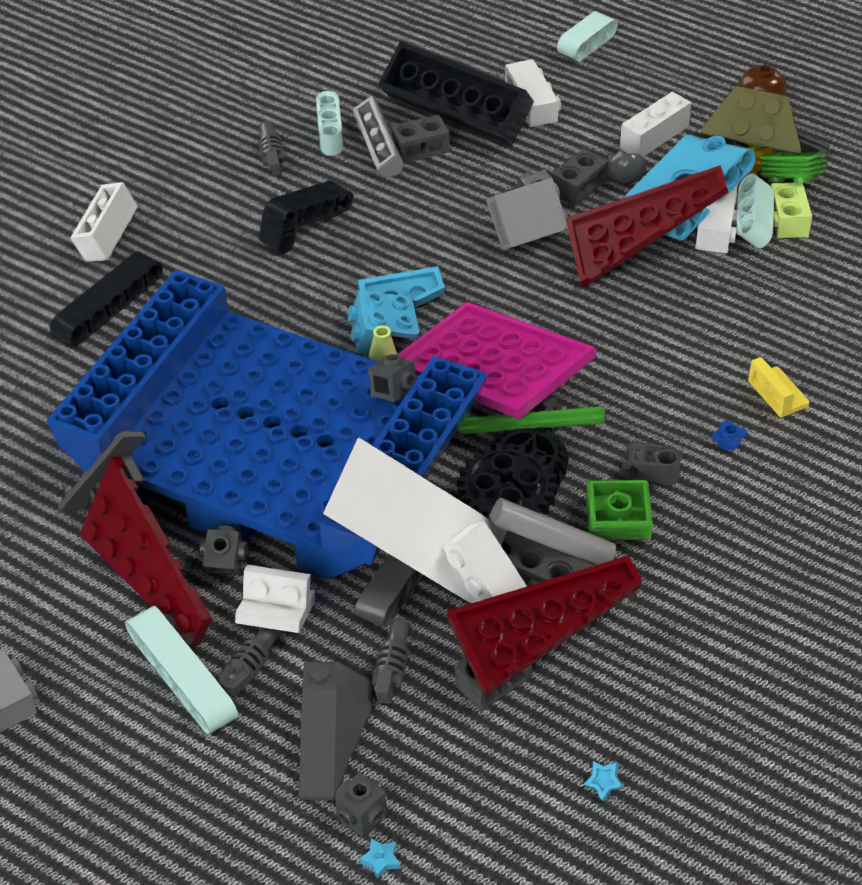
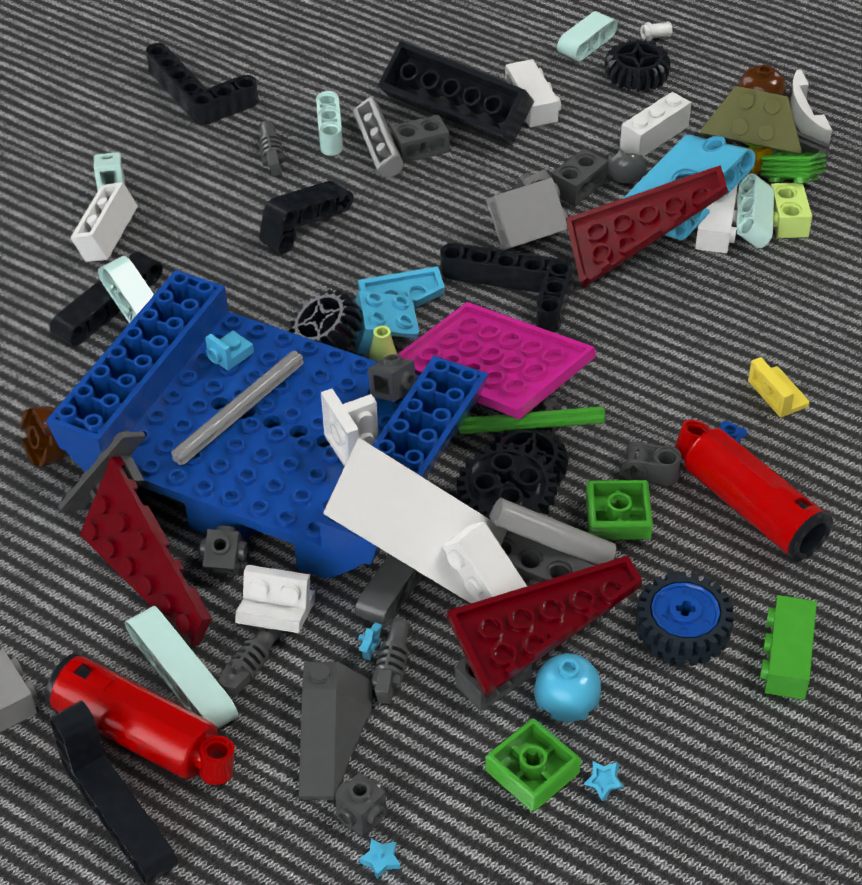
none -> reddish brown cylinder [21,406,68,466]
none -> red piece [44,653,235,785]
none -> black beam [49,700,178,884]
none -> light aqua torso [94,152,125,190]
none -> light aqua beam [98,256,154,323]
none -> black beam [146,43,258,125]
none -> light grey axle [171,351,304,465]
none -> medium azure bracket [205,331,254,371]
none -> black gear [289,289,363,350]
none -> white bracket [321,389,378,467]
none -> medium azure piece [358,622,382,661]
none -> black beam [440,243,572,332]
none -> bright green brick [485,718,581,812]
none -> medium azure cylinder [534,653,601,722]
none -> black gear [604,39,671,92]
none -> wheel [635,572,734,666]
none -> white pin [640,21,672,41]
none -> red piece [674,419,833,561]
none -> bright green brick [760,595,817,700]
none -> white slope [790,70,832,144]

